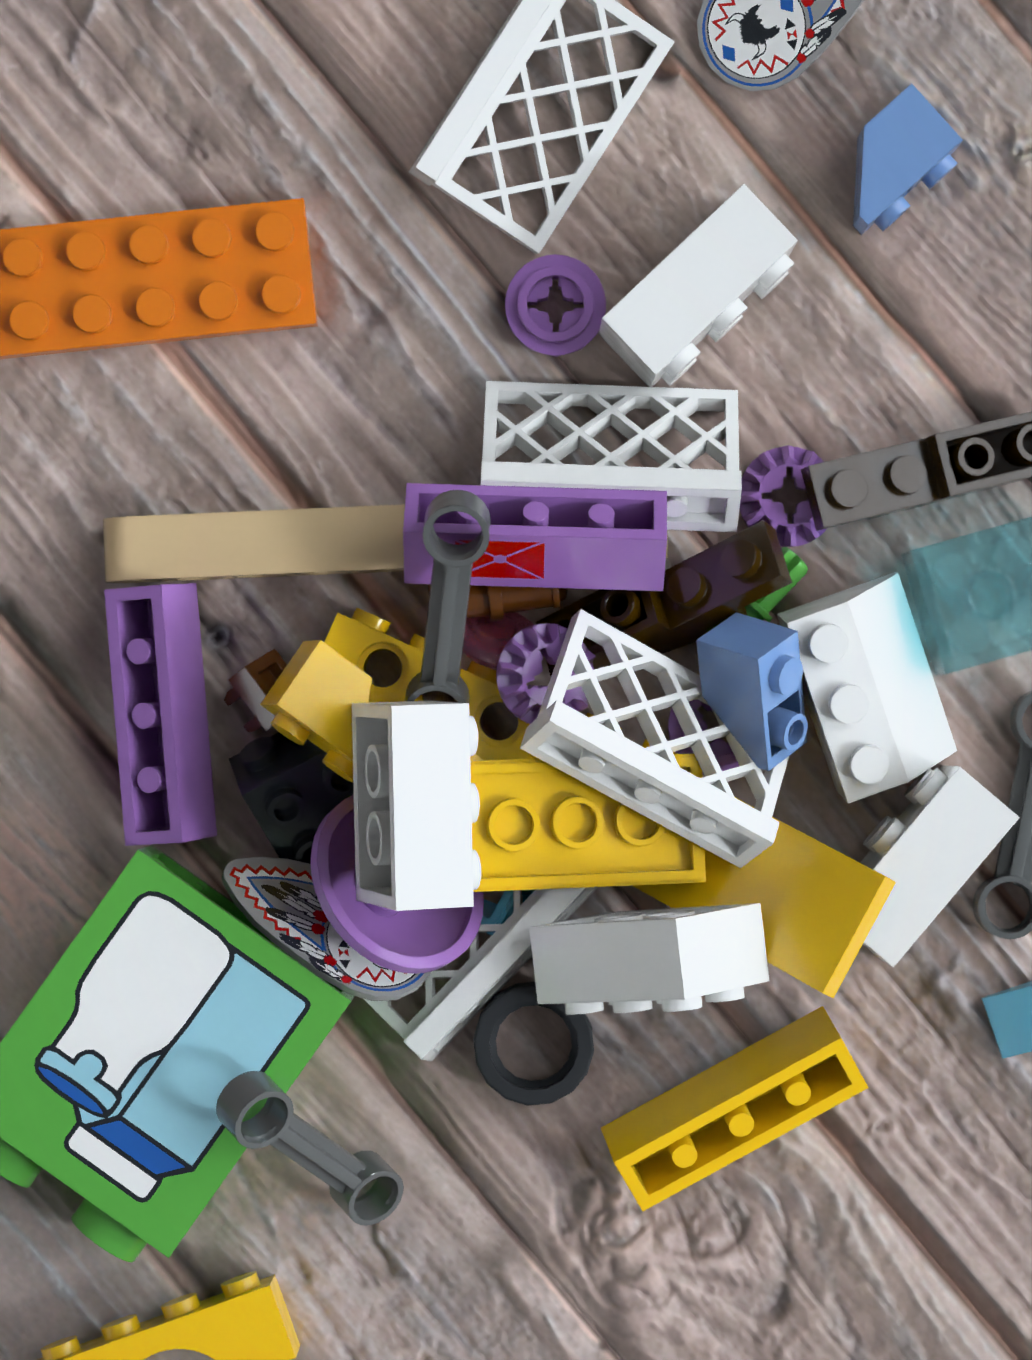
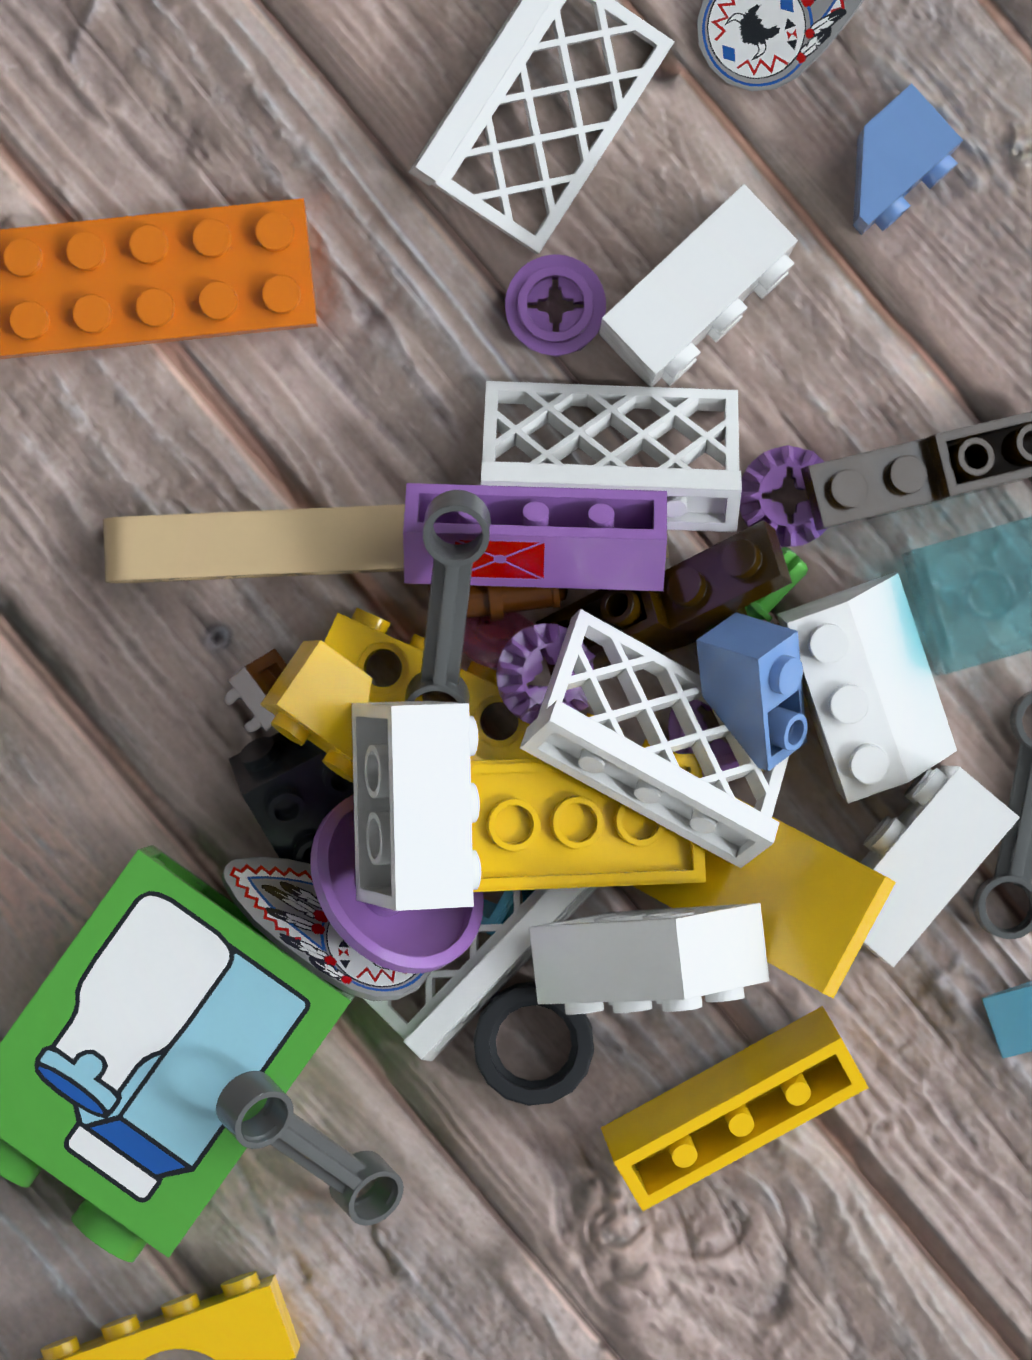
medium lavender brick [104,583,217,846] -> none

